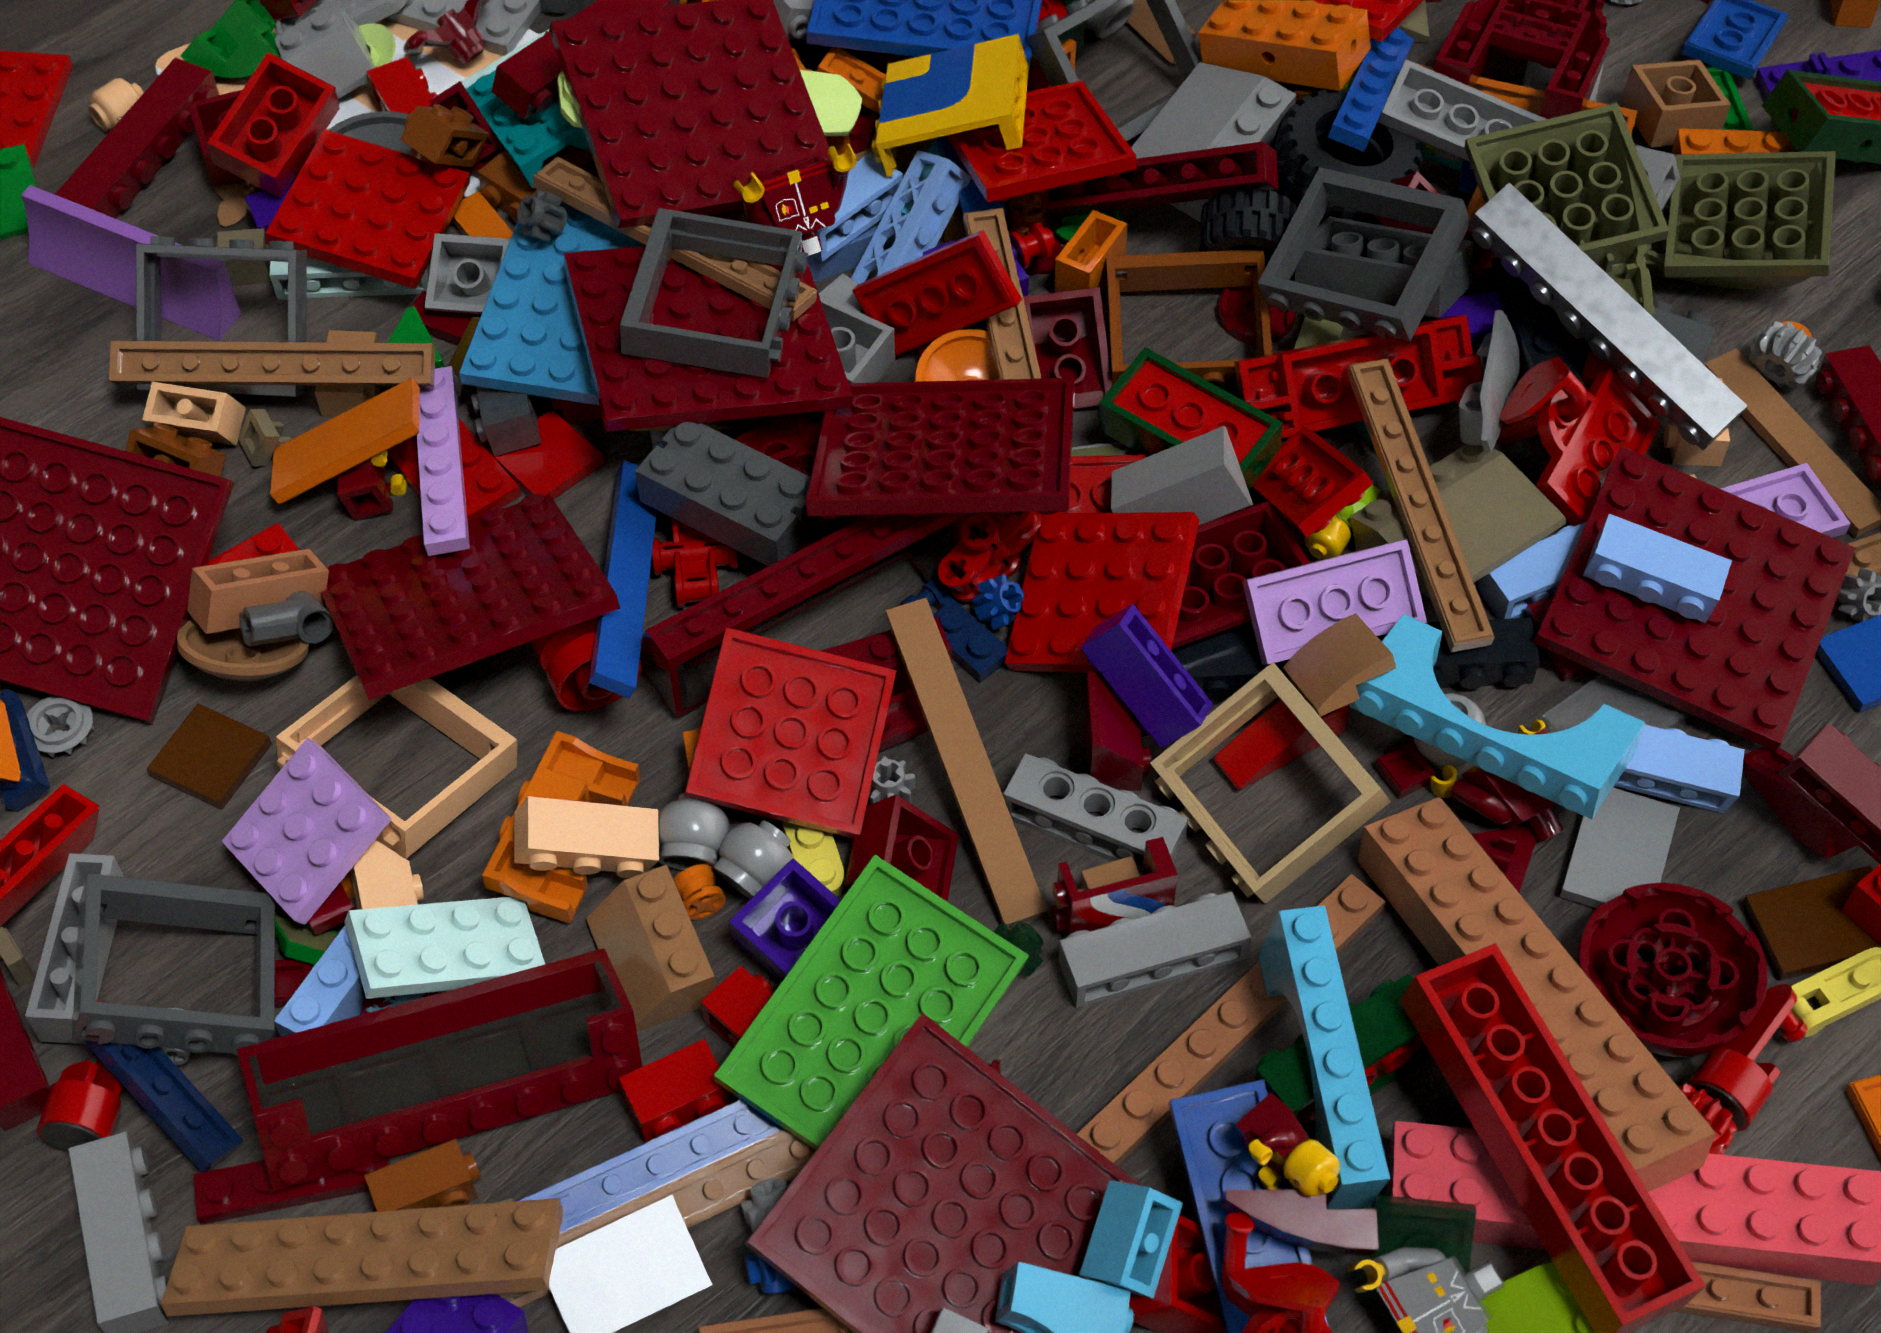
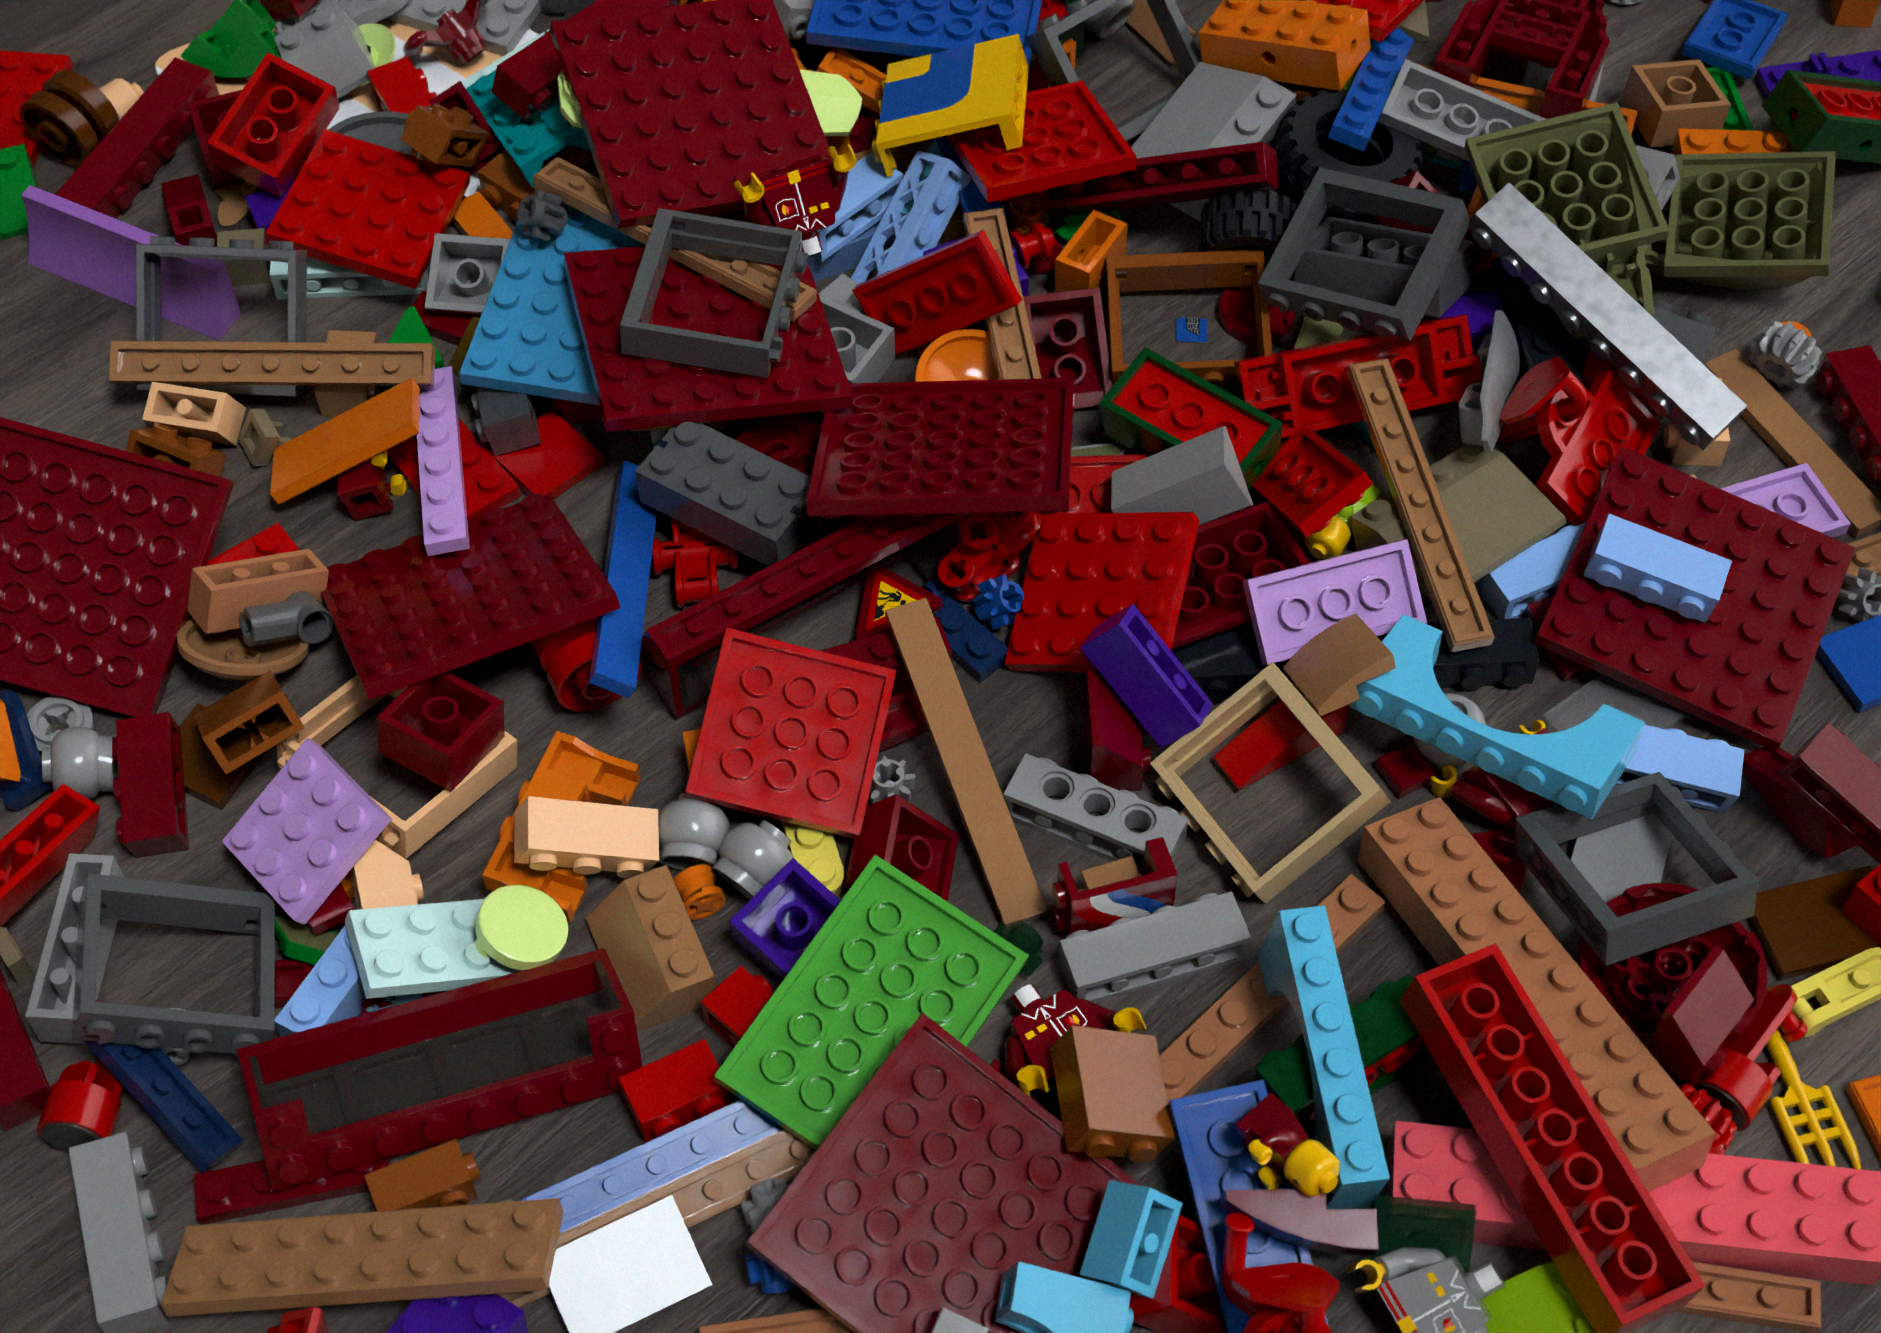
none -> reddish brown wheel [19,70,119,169]
none -> light grey piece [42,727,114,800]
none -> dark red brick [112,712,189,858]
none -> dark red slope [161,174,217,247]
none -> dark orange brick [194,670,305,774]
none -> dark red brick [376,671,505,792]
none -> yellowish green tile [475,885,568,971]
none -> piece [856,563,943,640]
none -> dark red torso [1004,984,1147,1103]
none -> brick [1051,1025,1175,1162]
none -> blue sticker [1176,318,1207,343]
none -> dark grey window [1514,772,1759,966]
none -> dark red slope [1647,945,1754,1087]
none -> yellow piece [1766,1028,1861,1169]

